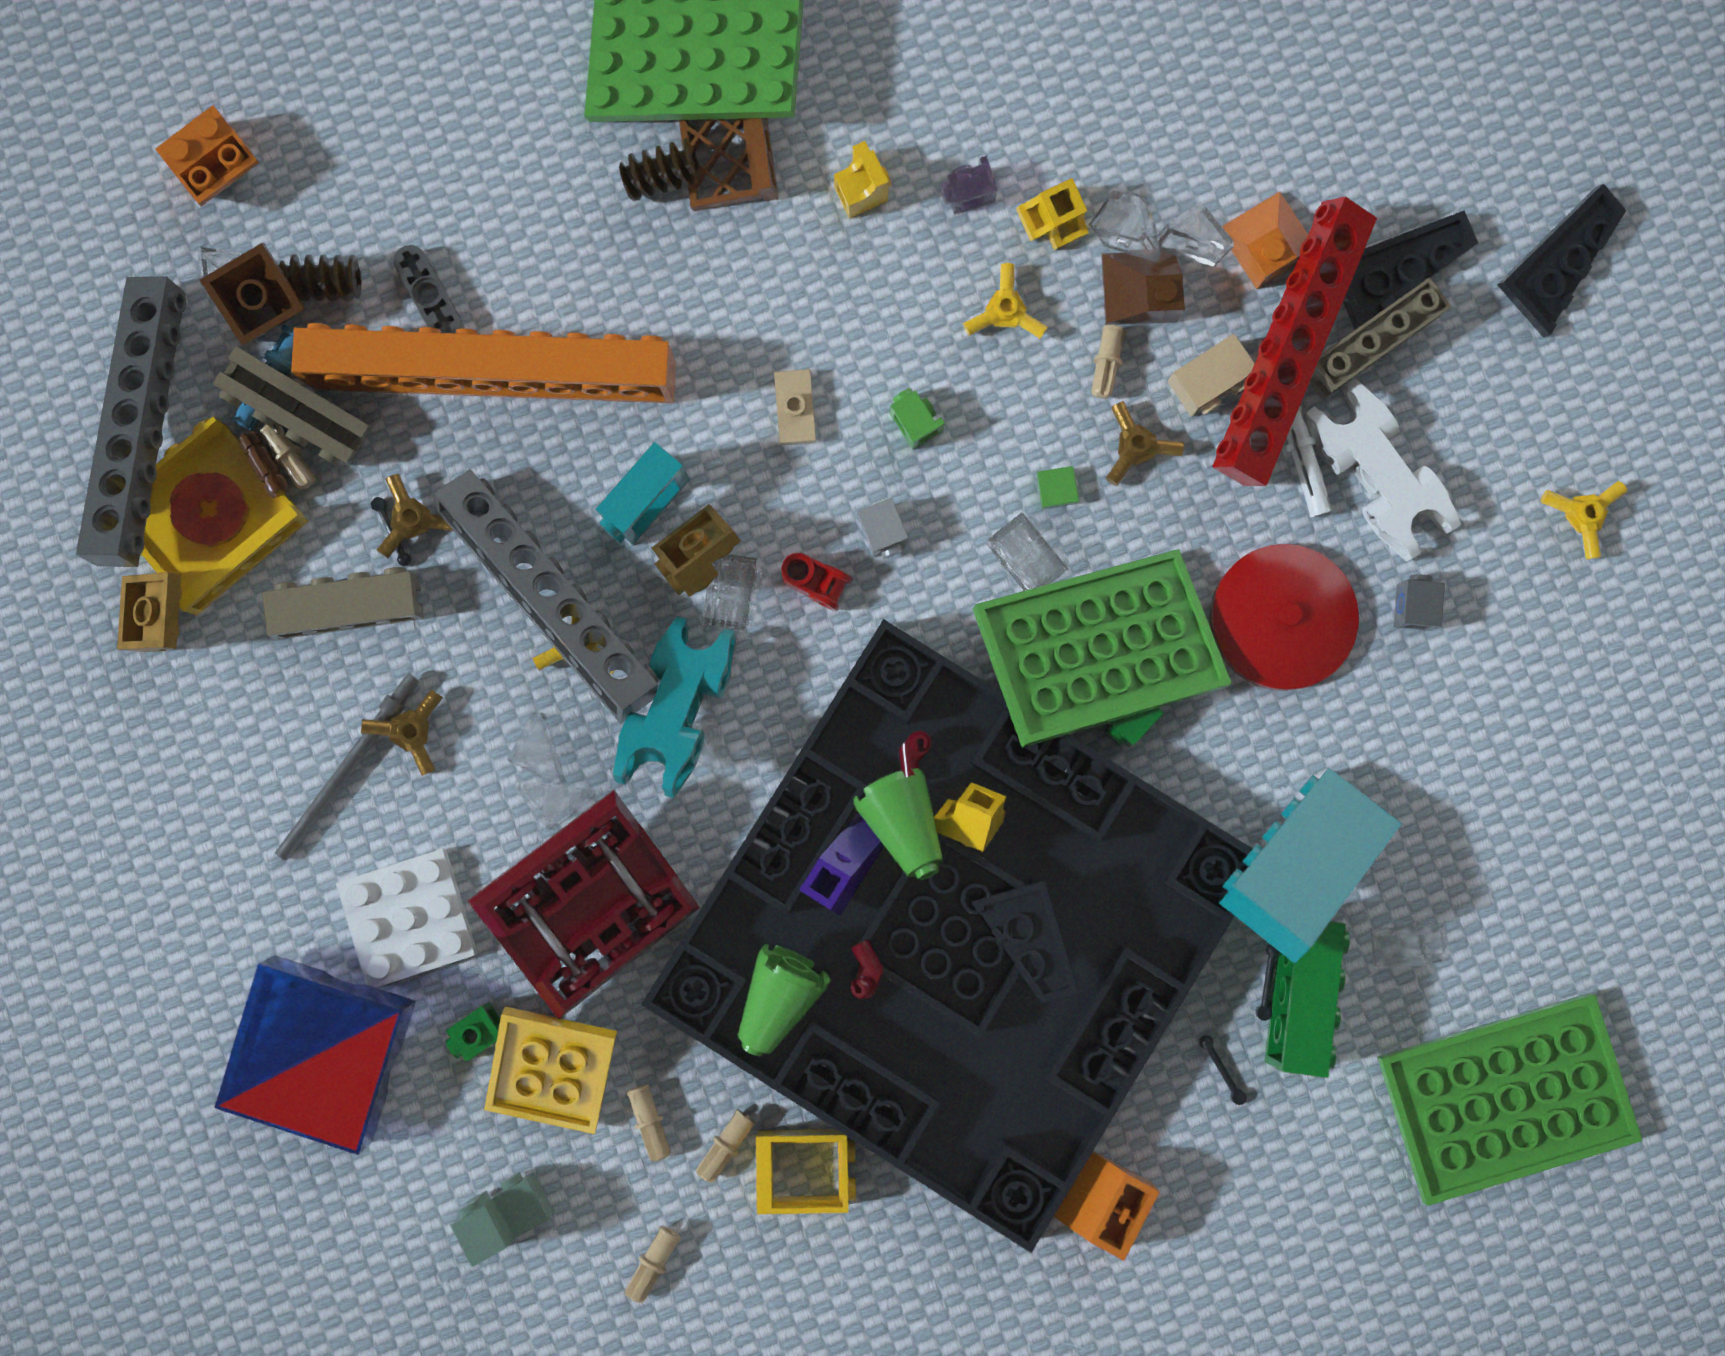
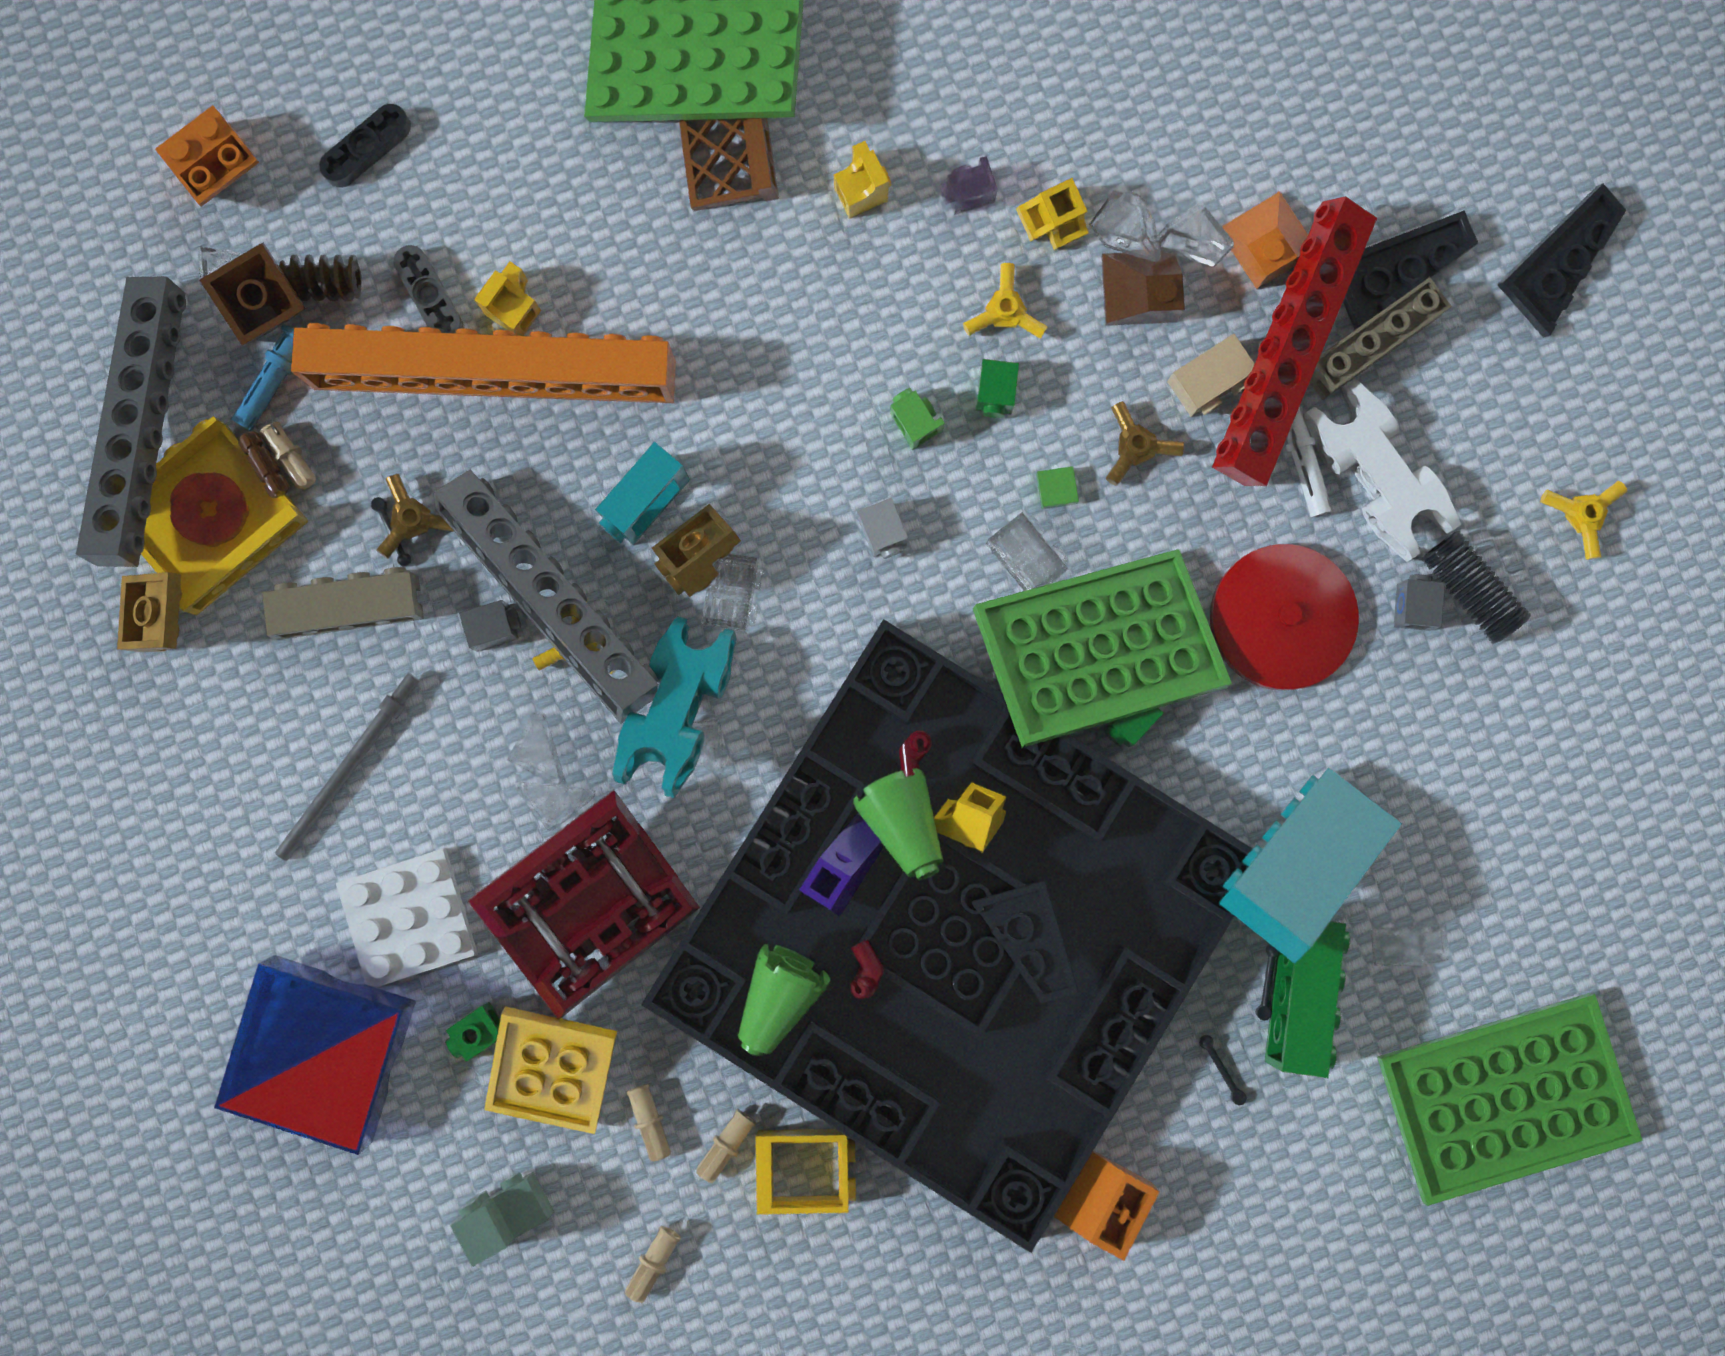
dark tan brick [212,346,373,467] -> none
pearl gold piece [361,689,443,776] -> none
dark brown piece [619,138,701,201] -> none
tan plate [774,369,816,446] -> none
red piece [781,553,853,612] -> none
tan axle [1091,325,1126,399] -> none
none -> black beam [319,104,411,188]
none -> dark grey brick [459,600,521,652]
none -> yellow brick [474,261,541,336]
none -> green brick [975,359,1019,418]
none -> black piece [1422,531,1531,644]

